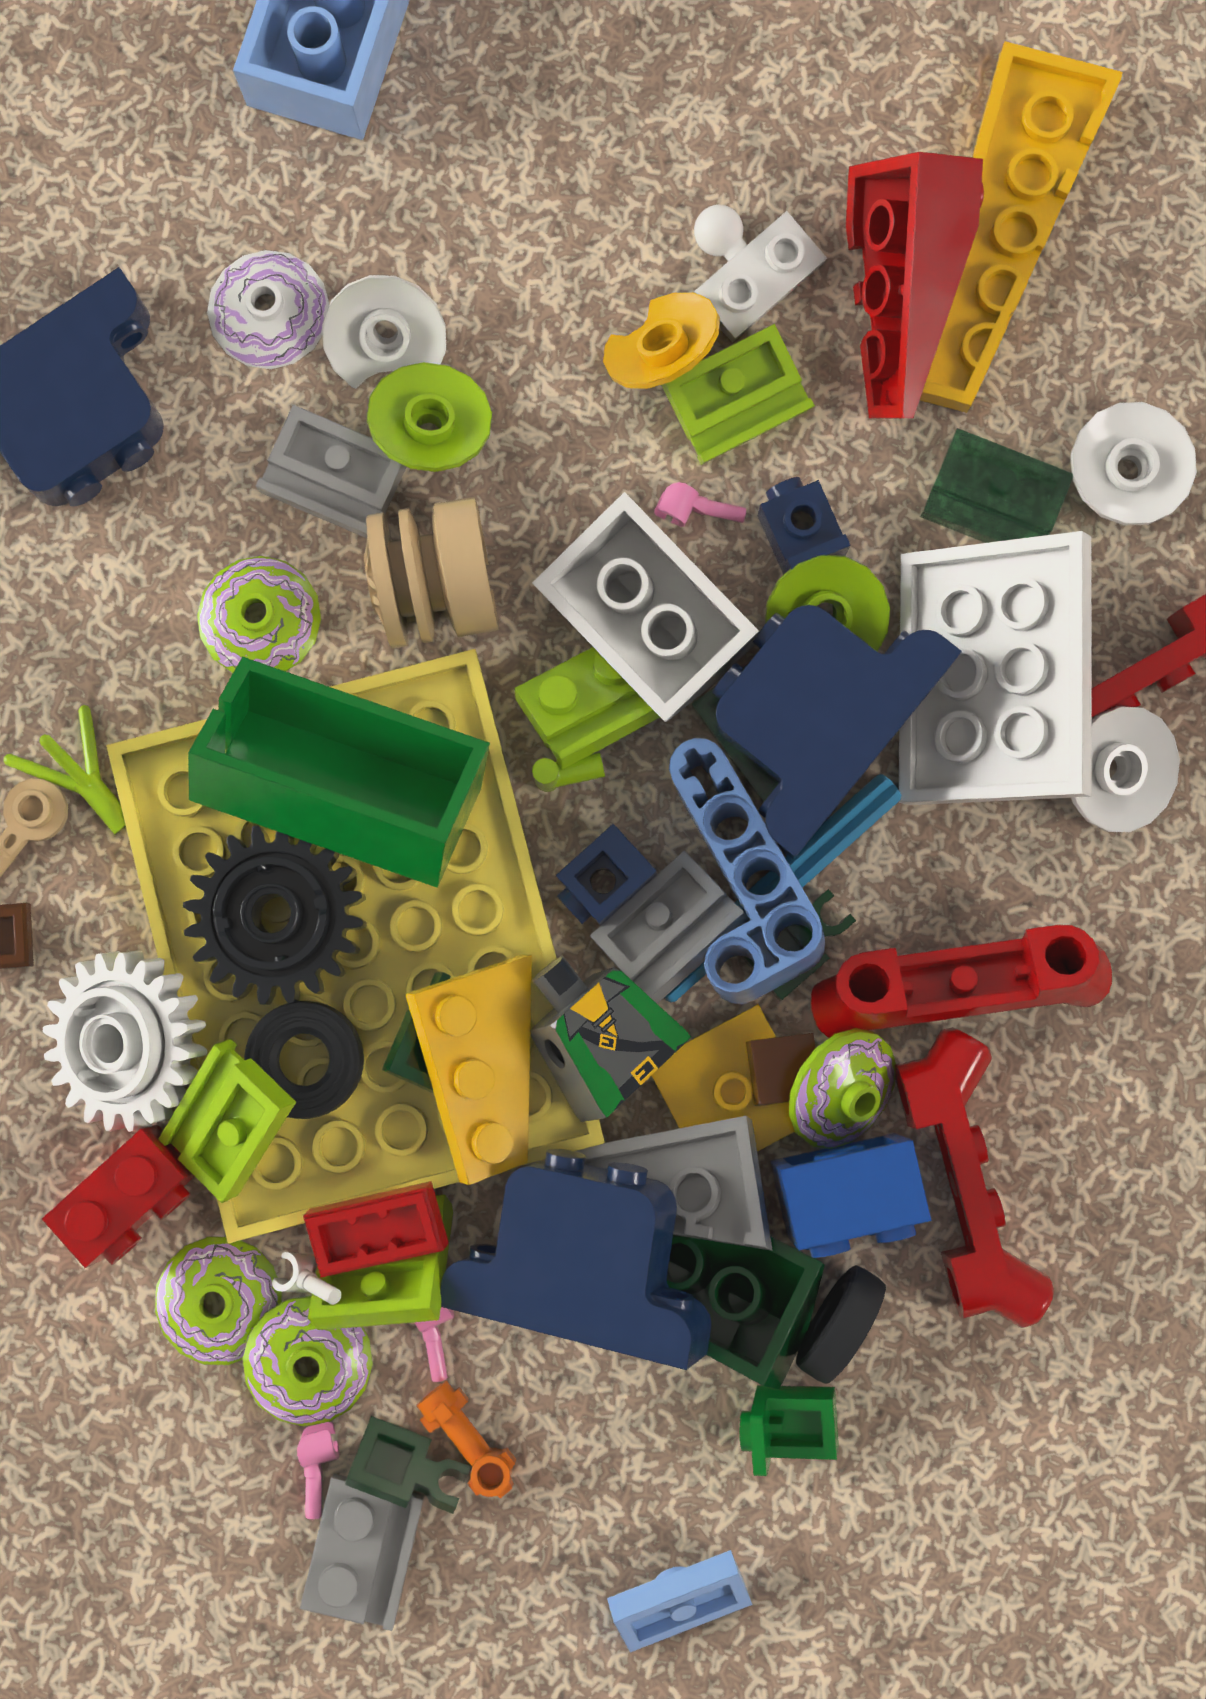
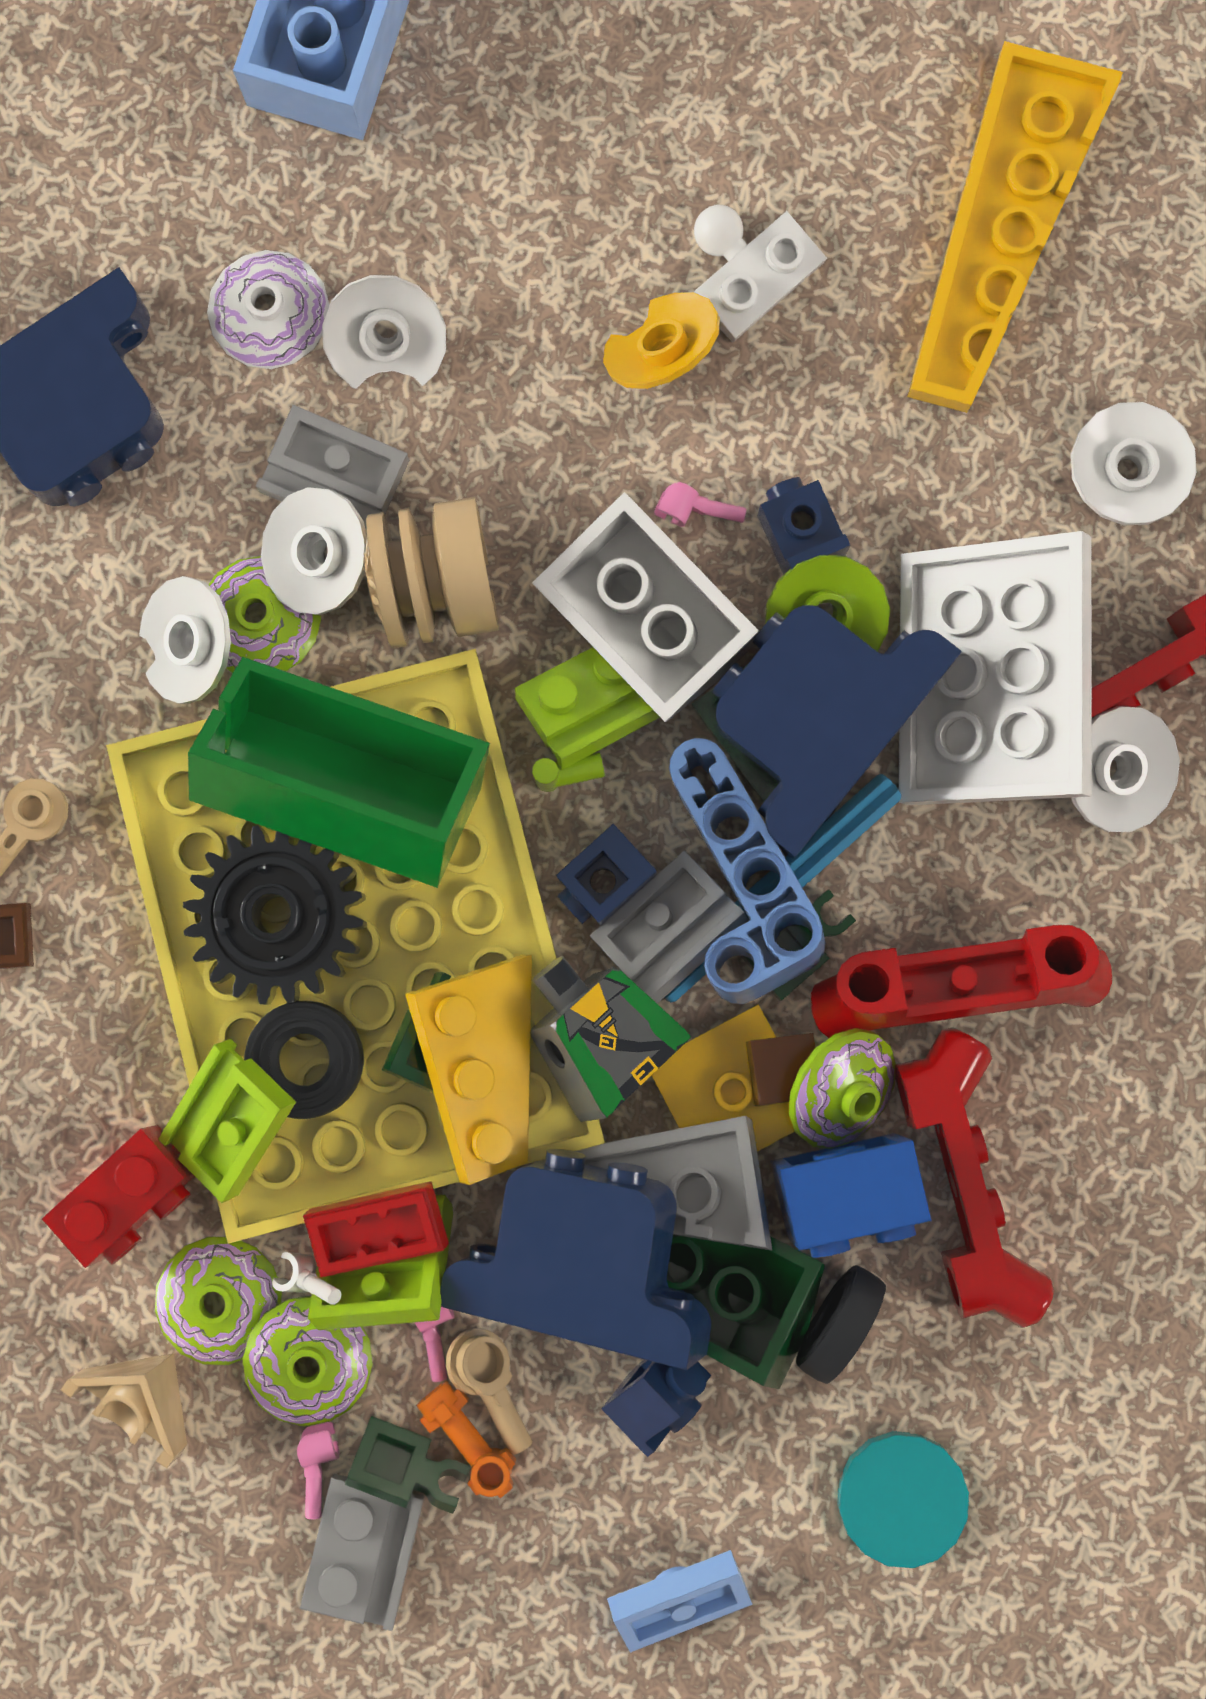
lime plant [3,705,126,835] -> none
white gear [43,951,207,1132] -> none
lime dish [367,362,492,472] -> none
lime plate [661,323,815,465] -> none
green bracket [739,1385,839,1476] -> none
red wedge [846,152,984,419] -> none
clear green plate [920,428,1074,543] -> none
none -> tan slope [60,1353,187,1469]
none -> white dish [139,576,231,704]
none -> white dish [261,487,367,615]
none -> tan plate [446,1329,533,1455]
none -> dark blue brick [601,1359,711,1457]
none -> teal tile [837,1431,969,1568]

